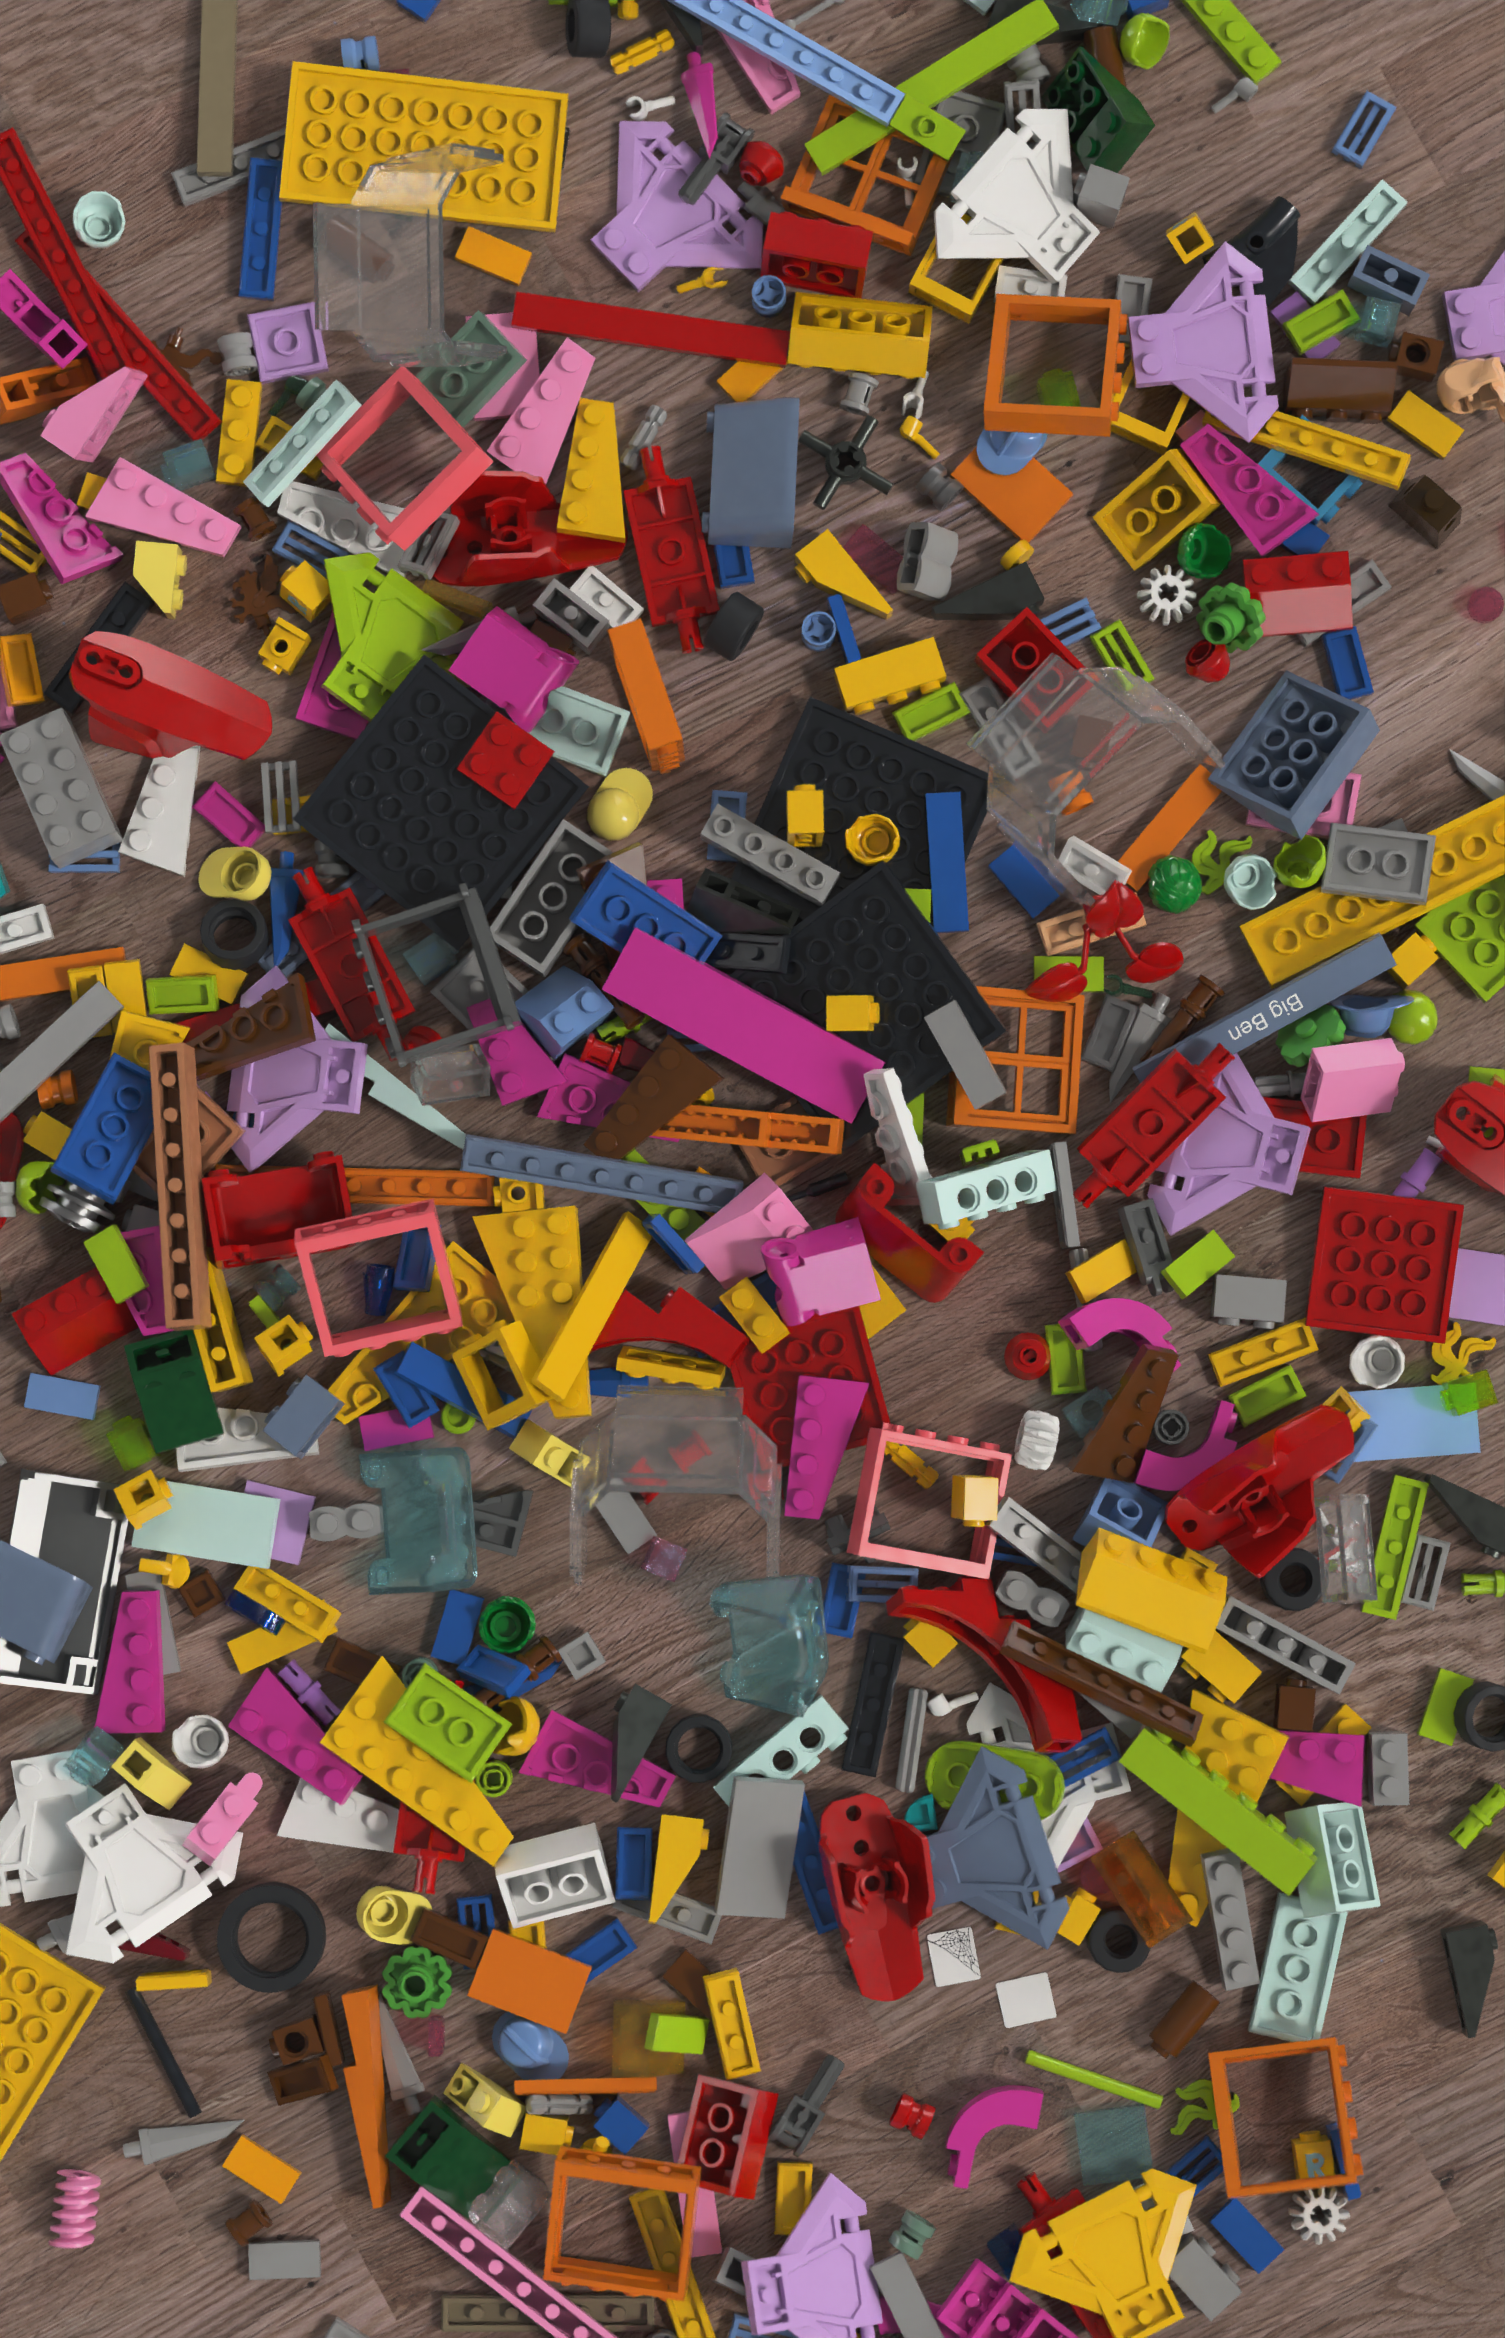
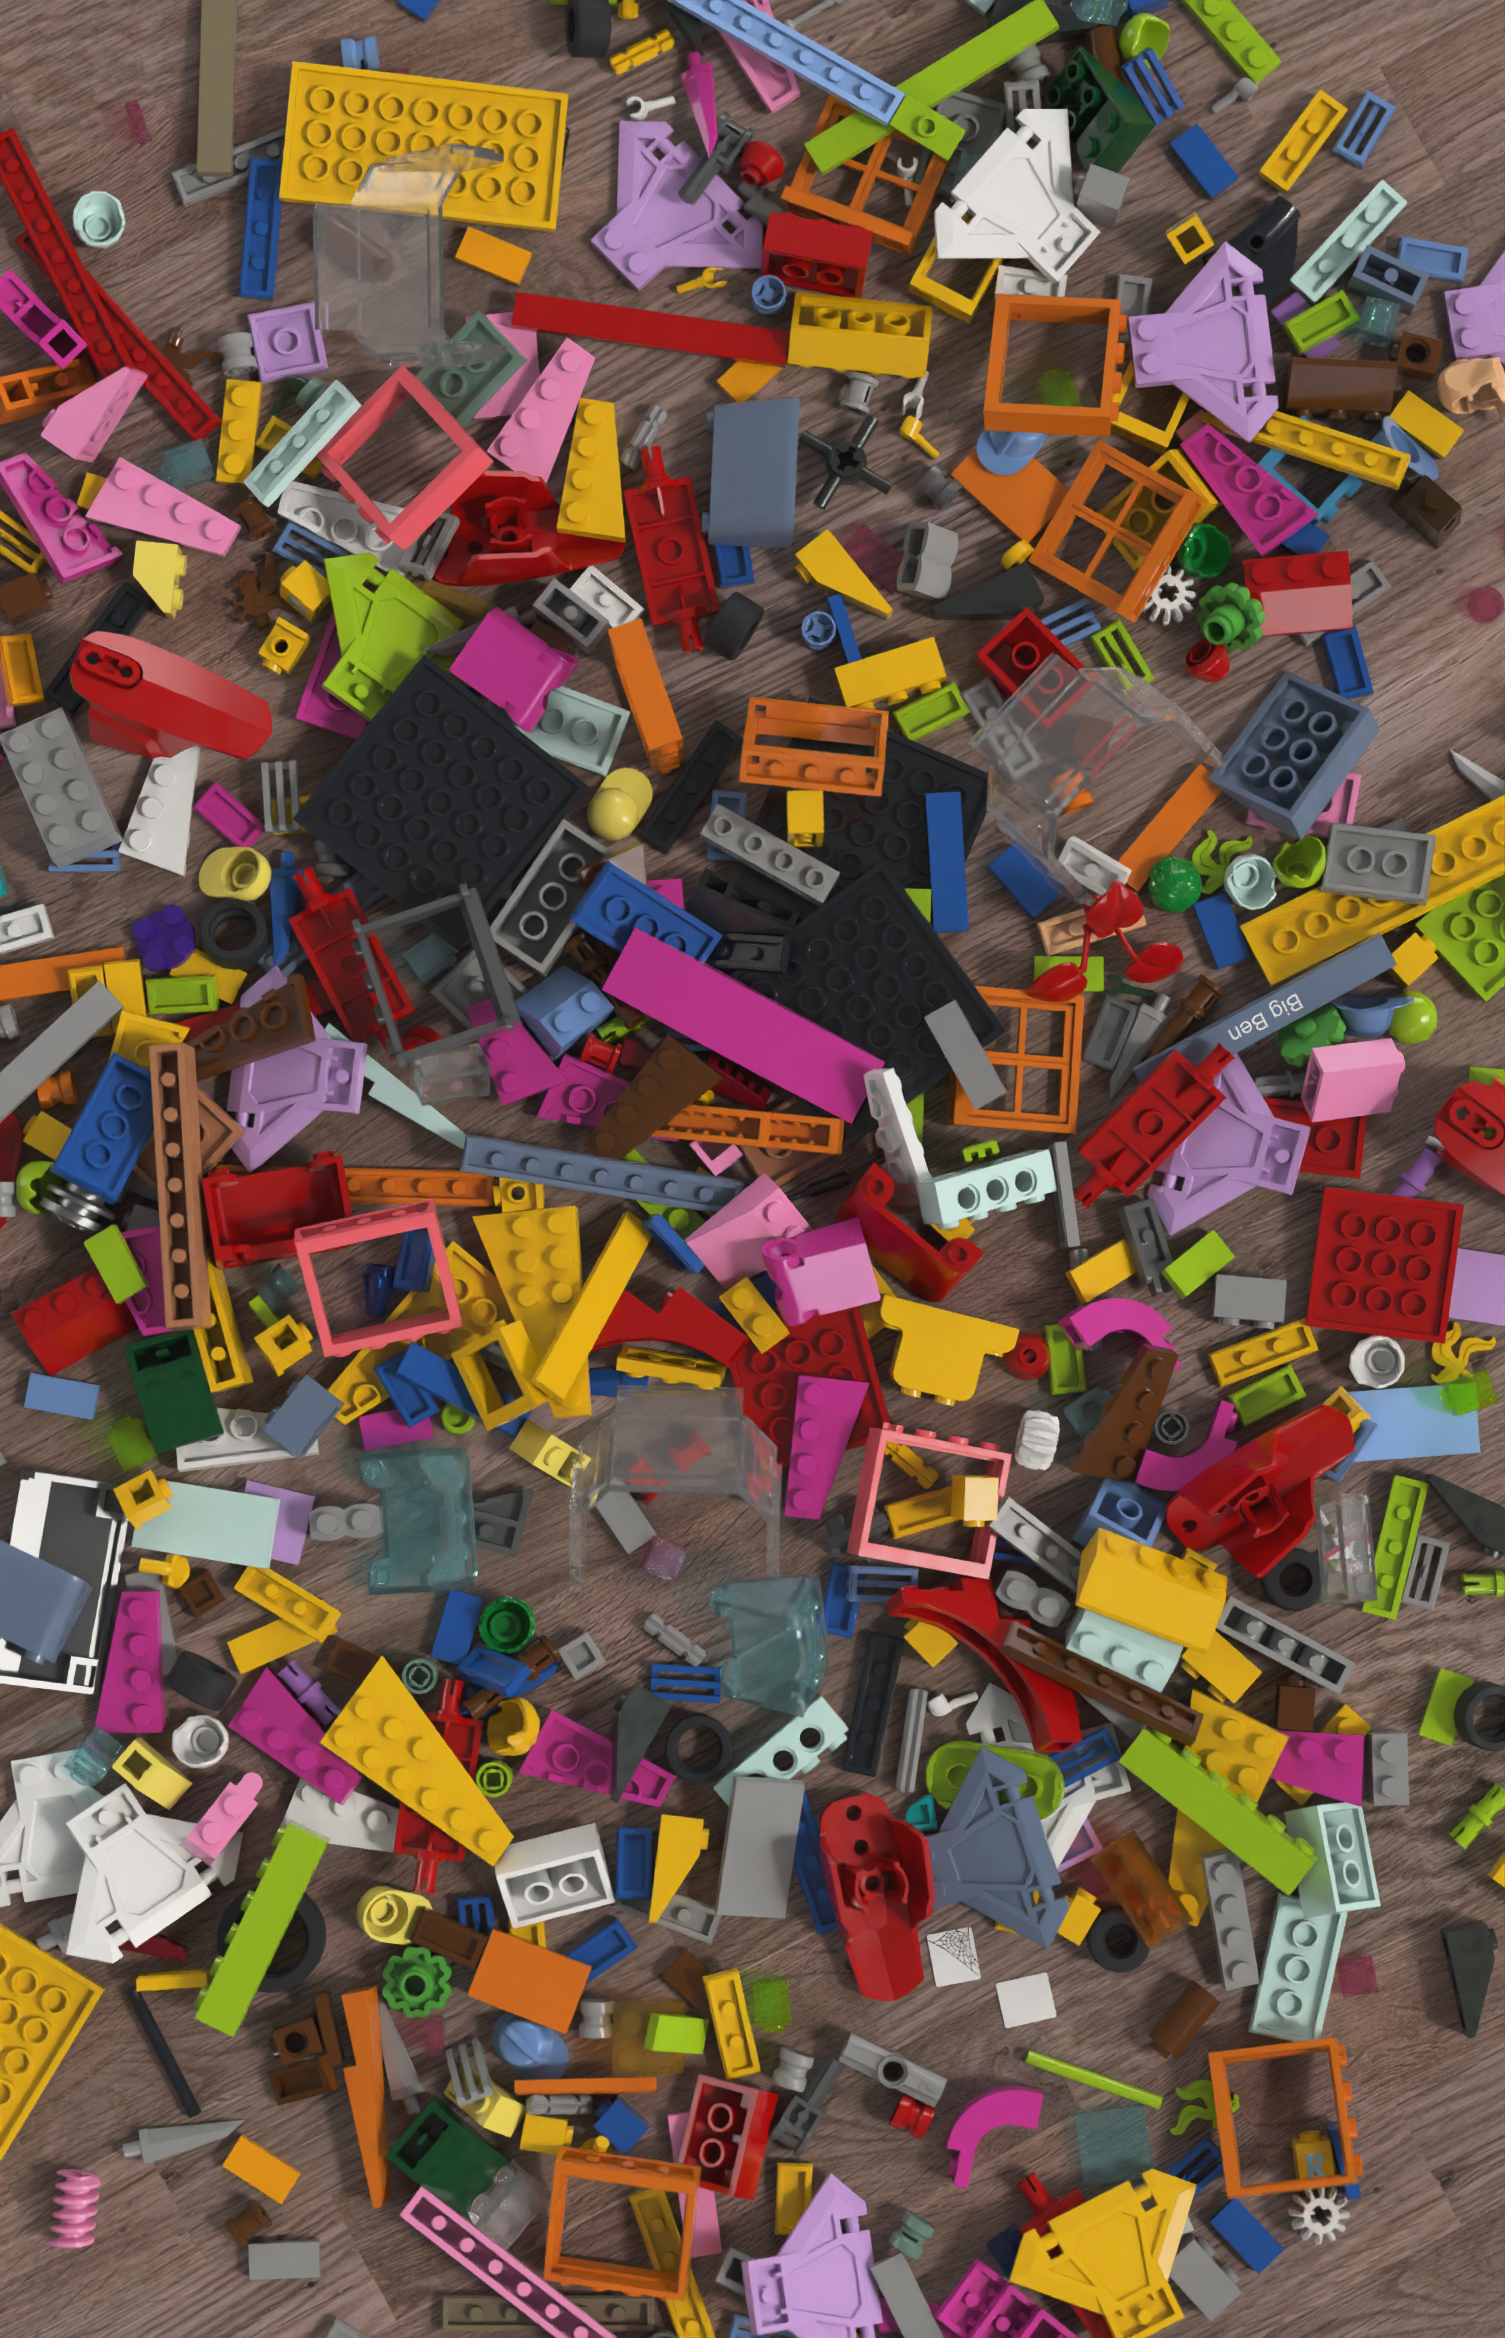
clear blue beam [224,1589,286,1636] -> none
lime tile [384,1663,512,1783] -> none
red plate [457,711,555,810] -> none
yellow brick [826,995,880,1031] -> none
yellow hair [845,814,900,867] -> none
none -> clear pink tile [124,99,152,145]
none -> dark purple piece [132,904,196,972]
none -> black tyre [166,1651,237,1711]
none -> lime brick [193,1820,330,2037]
none -> light grey tile [445,2038,494,2107]
none -> light grey wheel [579,1998,614,2039]
none -> black tile [638,720,744,855]
none -> light grey axle [643,1613,706,1667]
none -> blue tile [650,1663,722,1703]
none -> bright pink panel [689,1140,743,1176]
none -> dark red slope [707,1051,773,1111]
none -> orange window [739,697,889,797]
none -> clear neon green brick [752,1977,792,2033]
none -> light grey wheel [771,2046,815,2092]
none -> light grey piece [838,2032,947,2107]
none -> yellow brick [876,1293,1020,1406]
none -> yellow tile [884,1486,961,1539]
none -> orange window [1028,439,1206,623]
none -> blue tile [1120,47,1185,126]
none -> blue tile [1169,123,1239,201]
none -> blue tile [1192,892,1251,970]
none -> yellow plate [1258,89,1348,195]
none -> clear pink tile [1336,1955,1379,1998]
none -> medium blue piece [1370,416,1439,481]
none -> medium blue tile [1396,236,1469,285]

